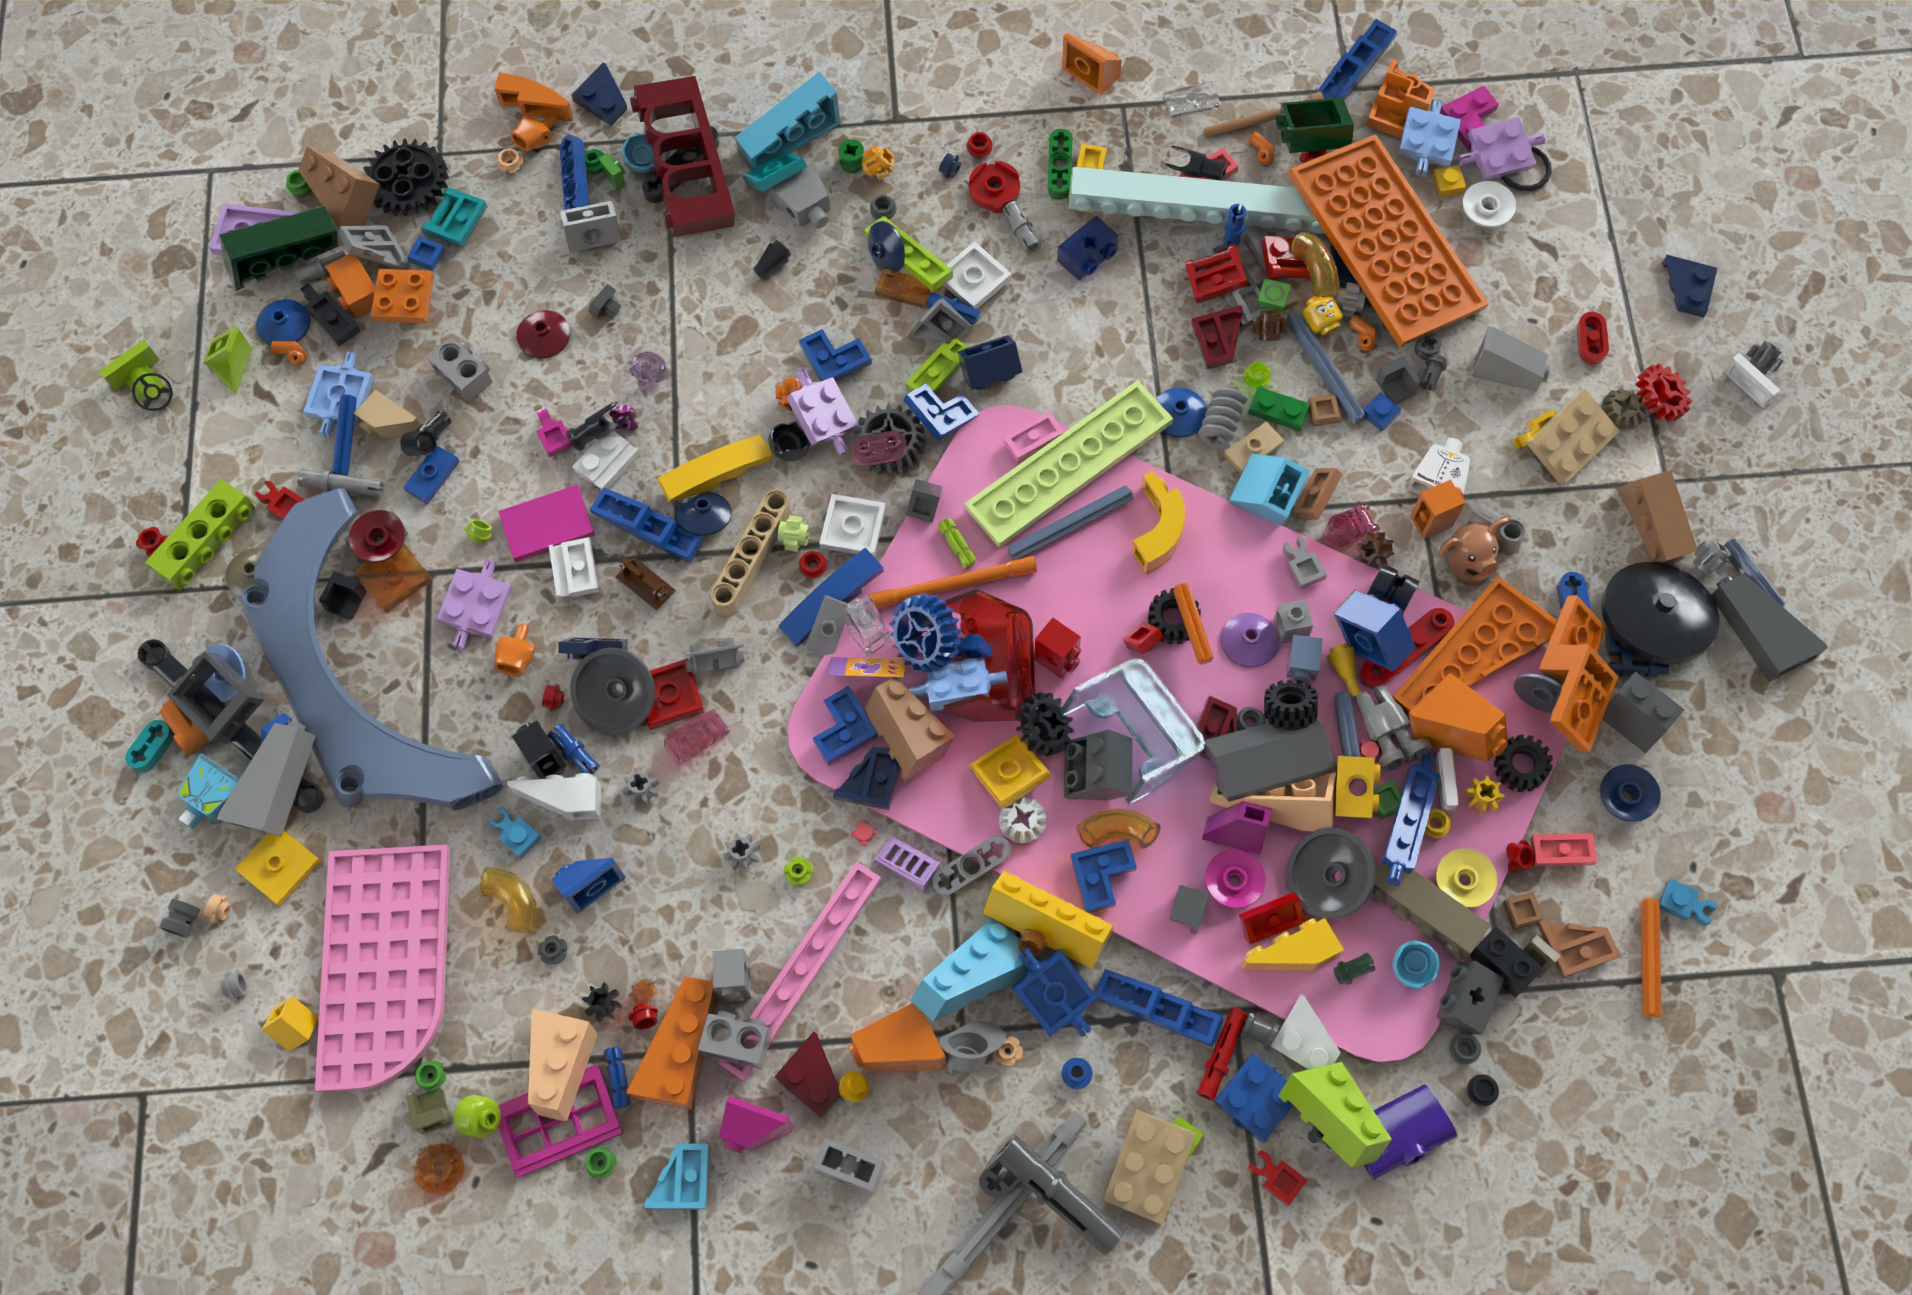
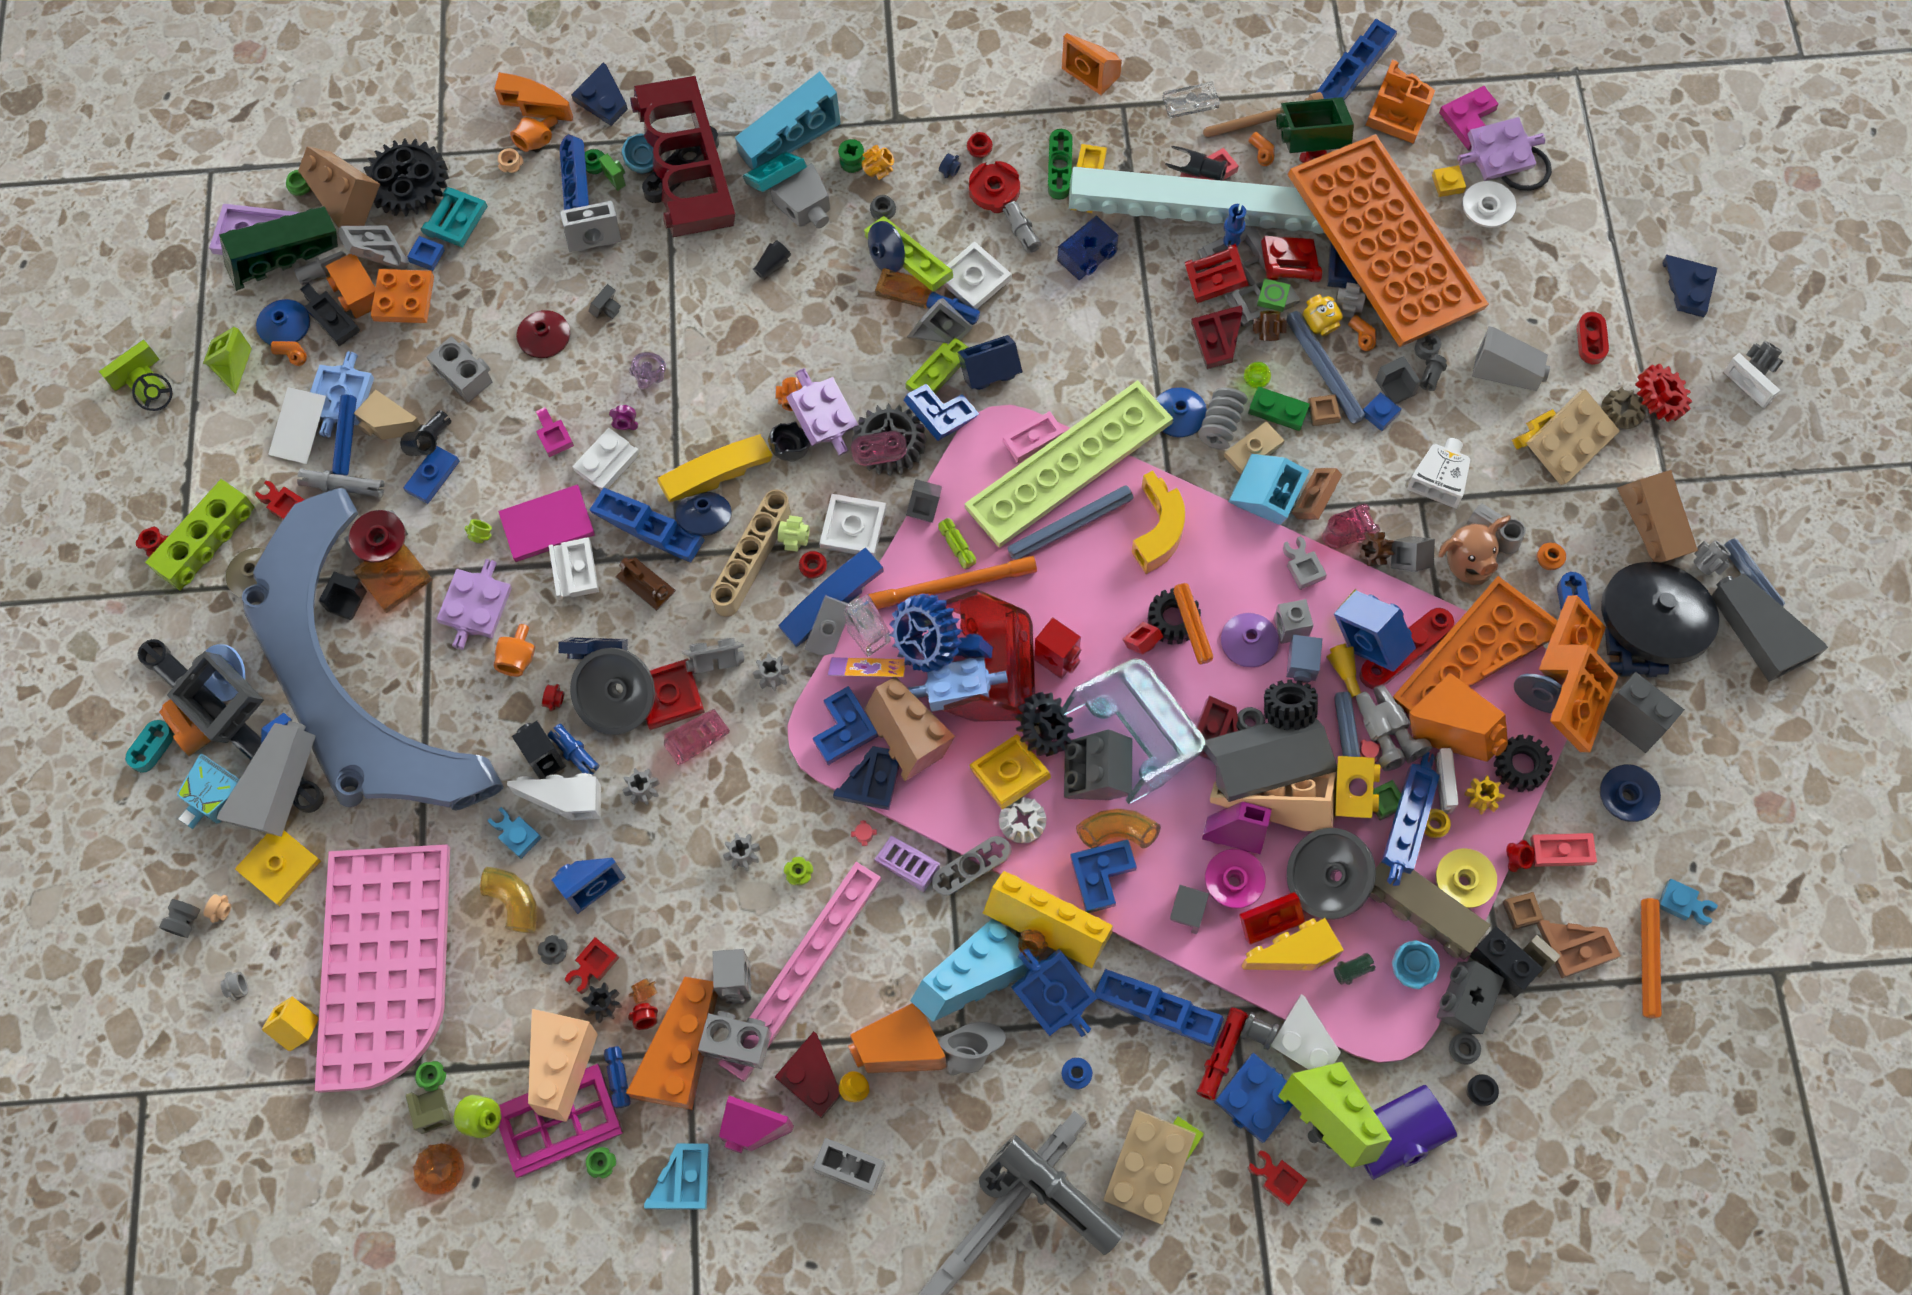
black piece [566,401,629,451] -> none
blue plate [799,329,872,382] -> none
light nougat plate [992,1036,1023,1067] -> none
clear yellow cylinder [1292,232,1340,297] -> none
black wheel [1367,563,1420,613] -> none
light blue plate [1398,99,1461,177] -> none
orange brick [1410,479,1465,540] -> none
none -> white sticker [268,387,326,464]
none -> red plate [565,937,619,994]
none -> light grey gear [753,653,790,691]
none -> dark grey panel [1391,536,1435,572]
none -> orange plate [1537,543,1566,570]

